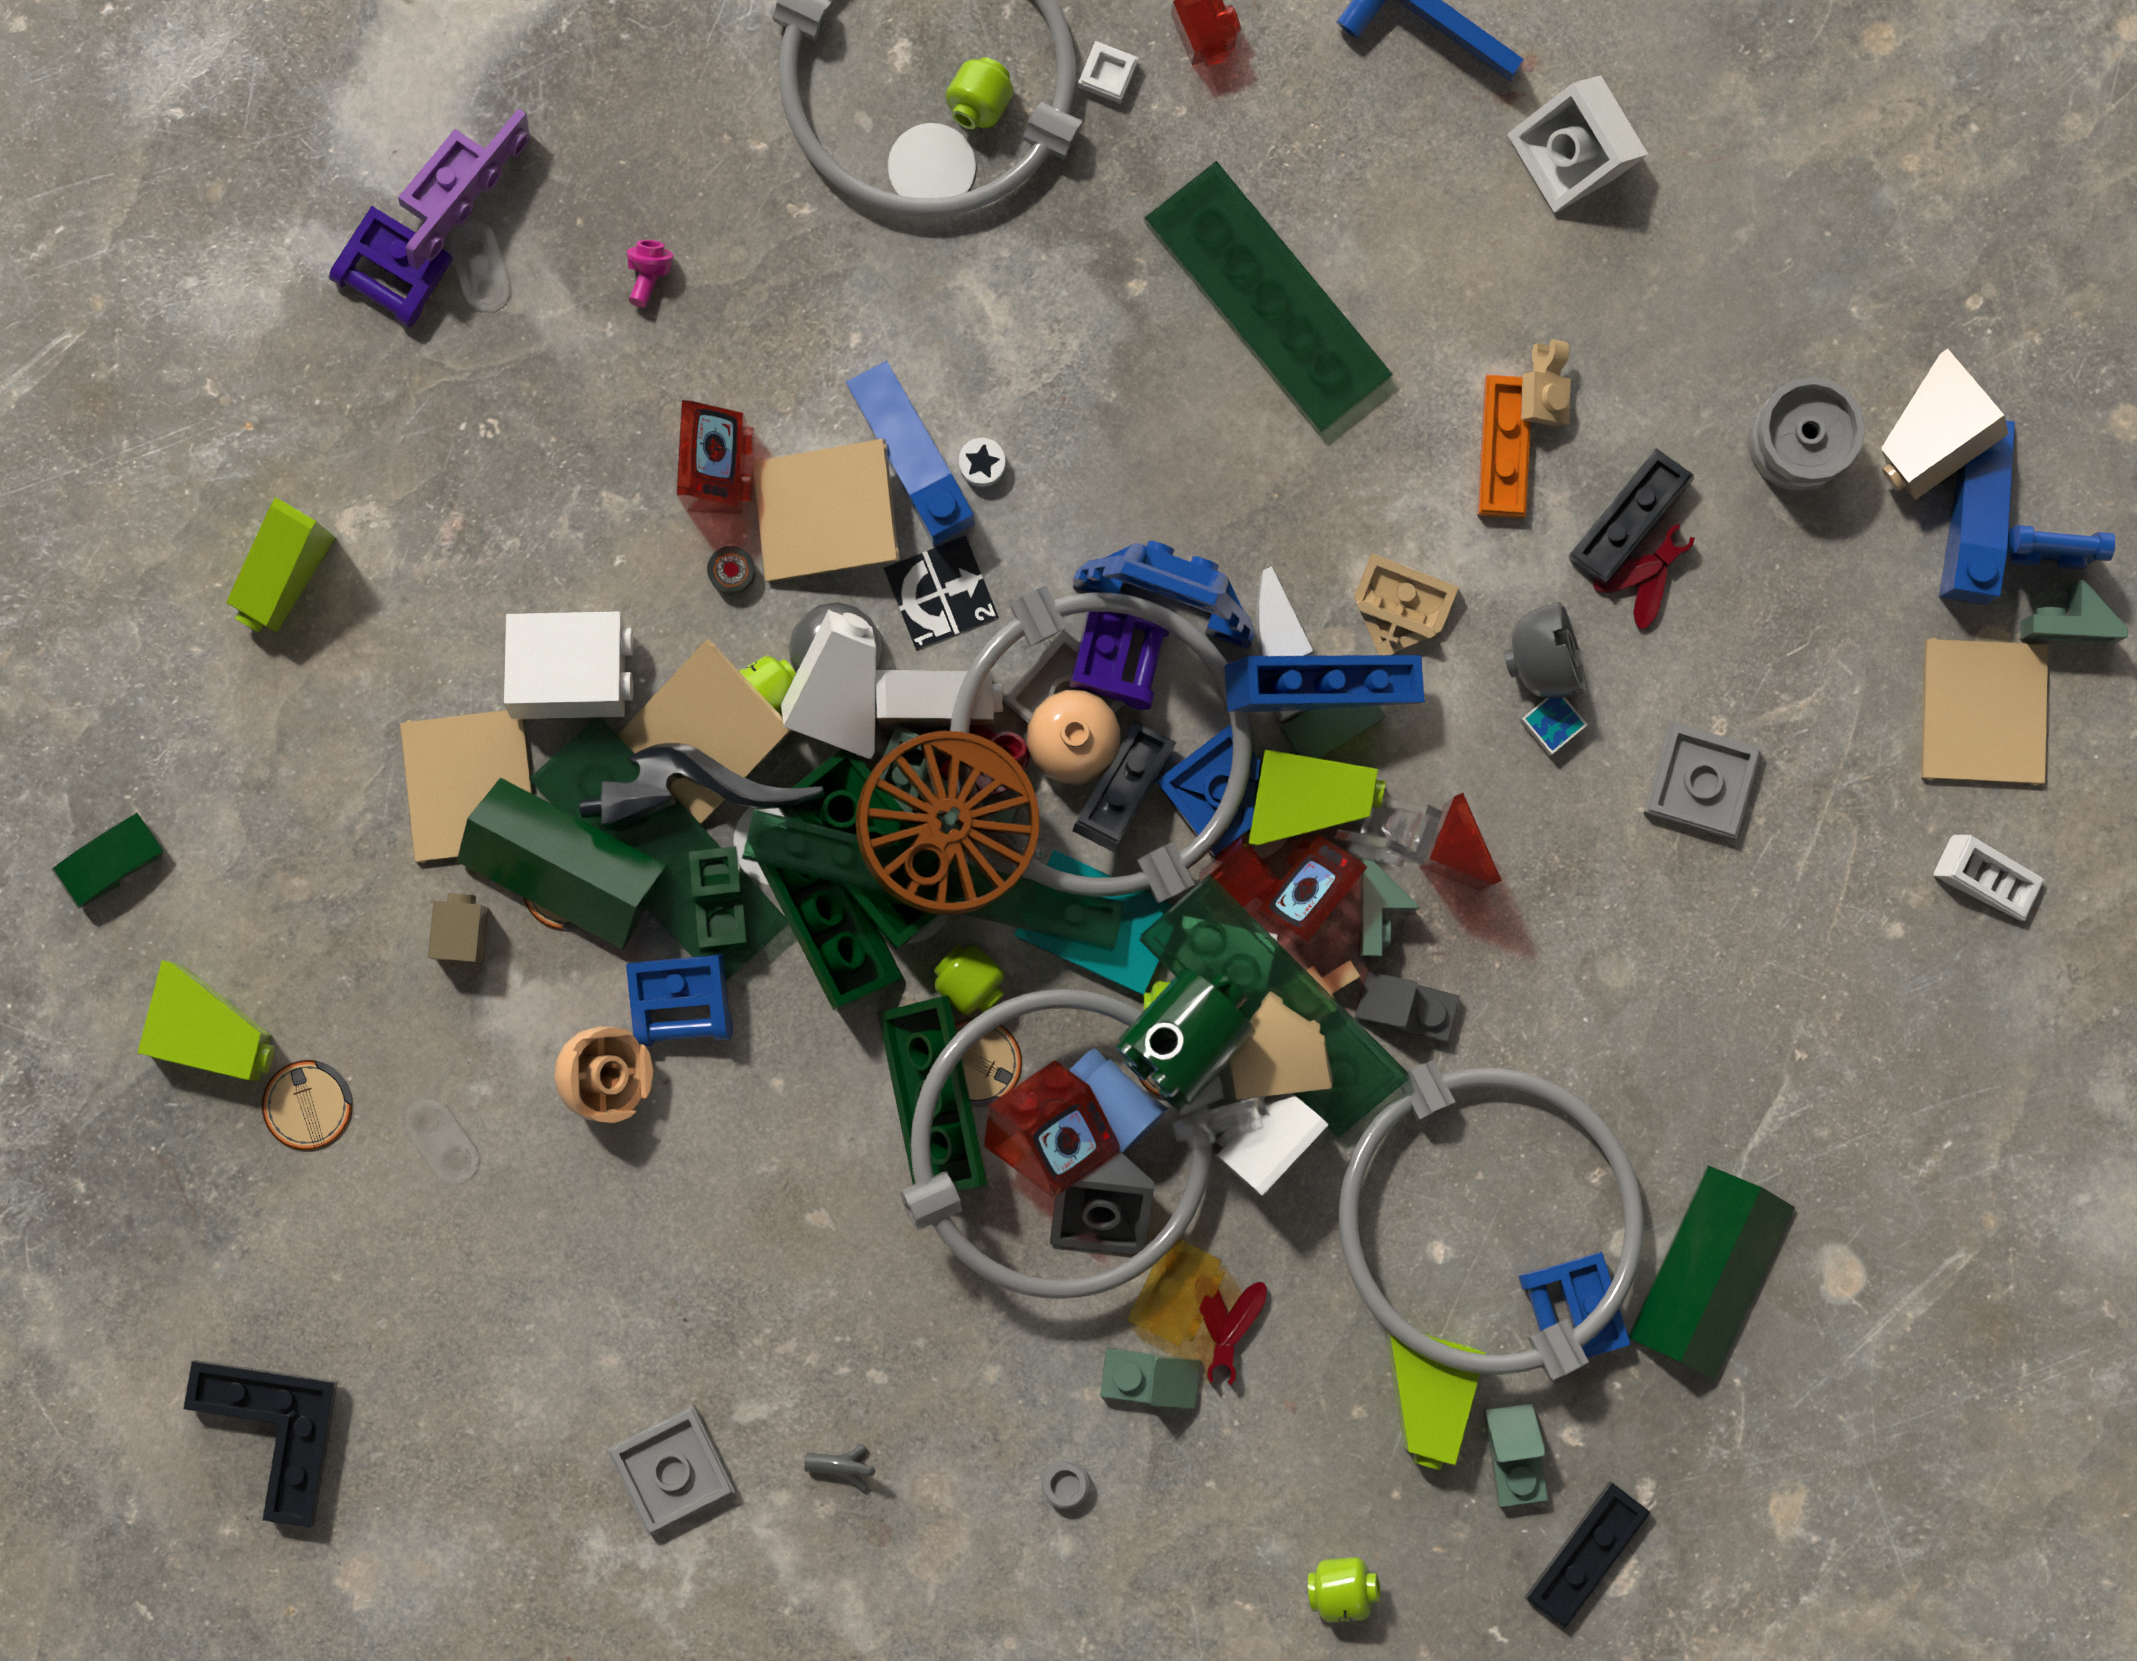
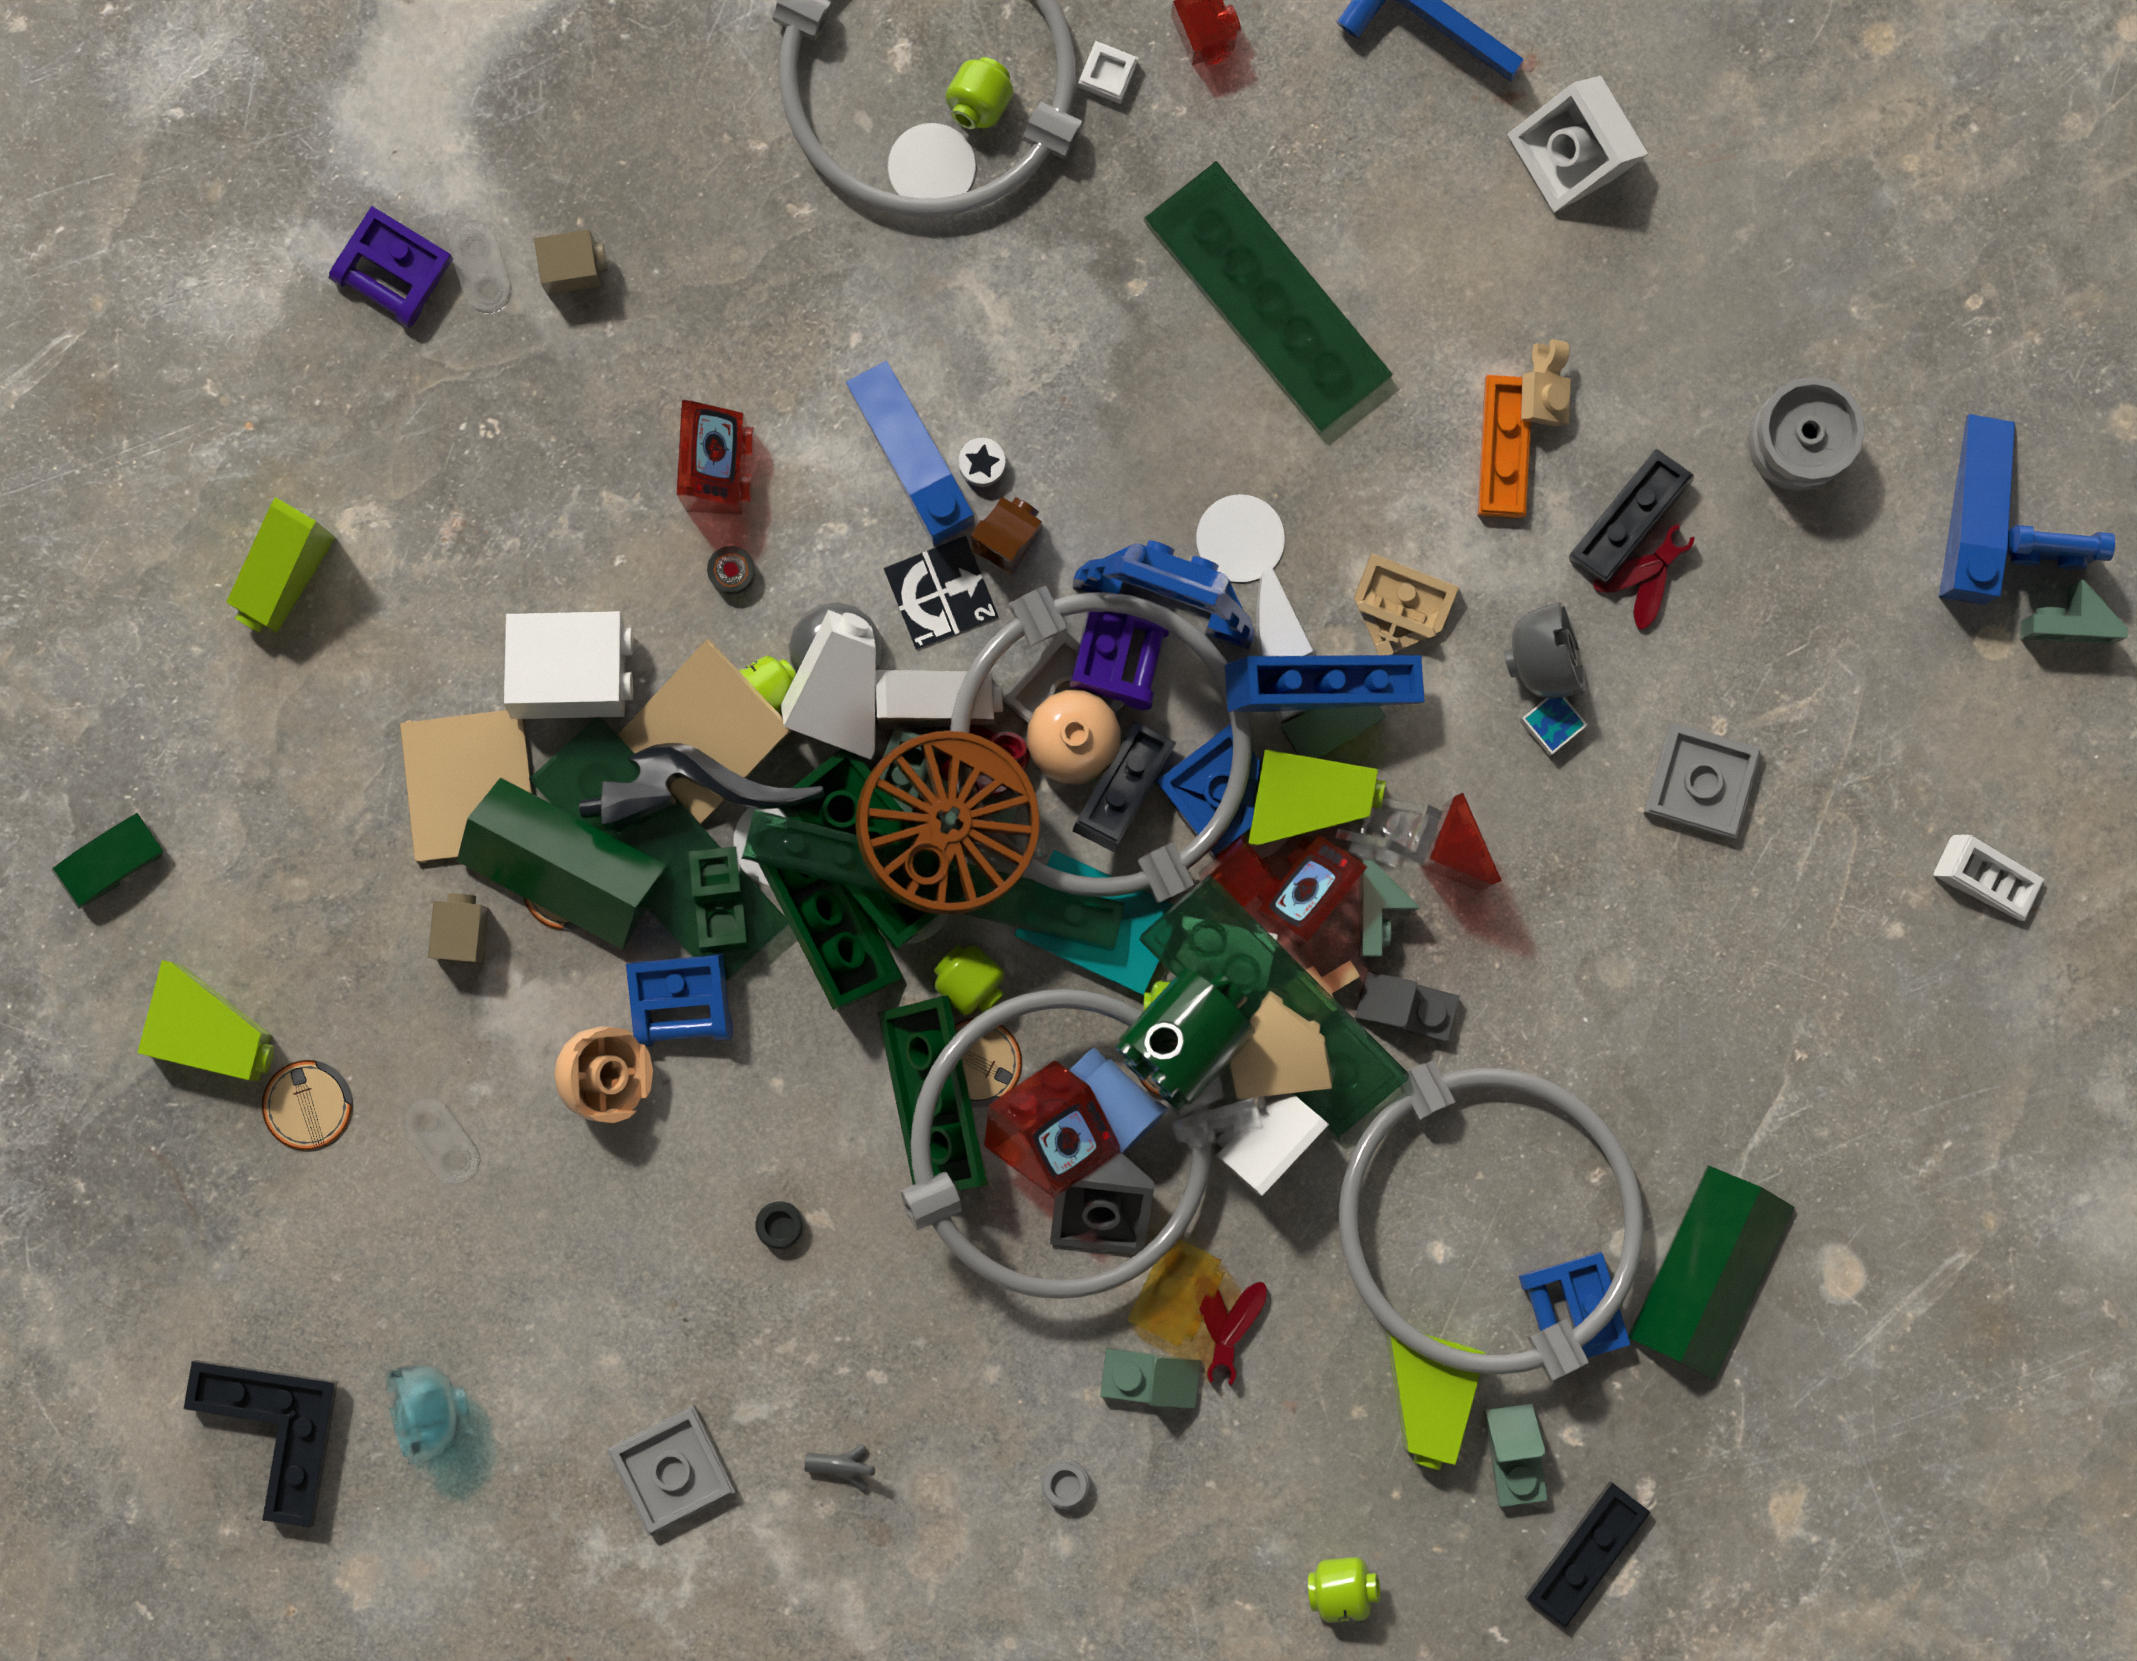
medium lavender bracket [398,109,530,269] -> none
dark pink plate [626,240,674,308] -> none
tan piece [752,439,900,582] -> none
slope [1881,349,2009,500] -> none
tan piece [1921,638,2048,786] -> none
none -> clear light blue cylinder [386,1364,469,1465]
none -> dark tan brick [534,229,608,295]
none -> pearl dark grey tile [755,1201,804,1249]
none -> reddish brown arch [971,497,1042,576]
none -> white sticker [1196,494,1285,582]

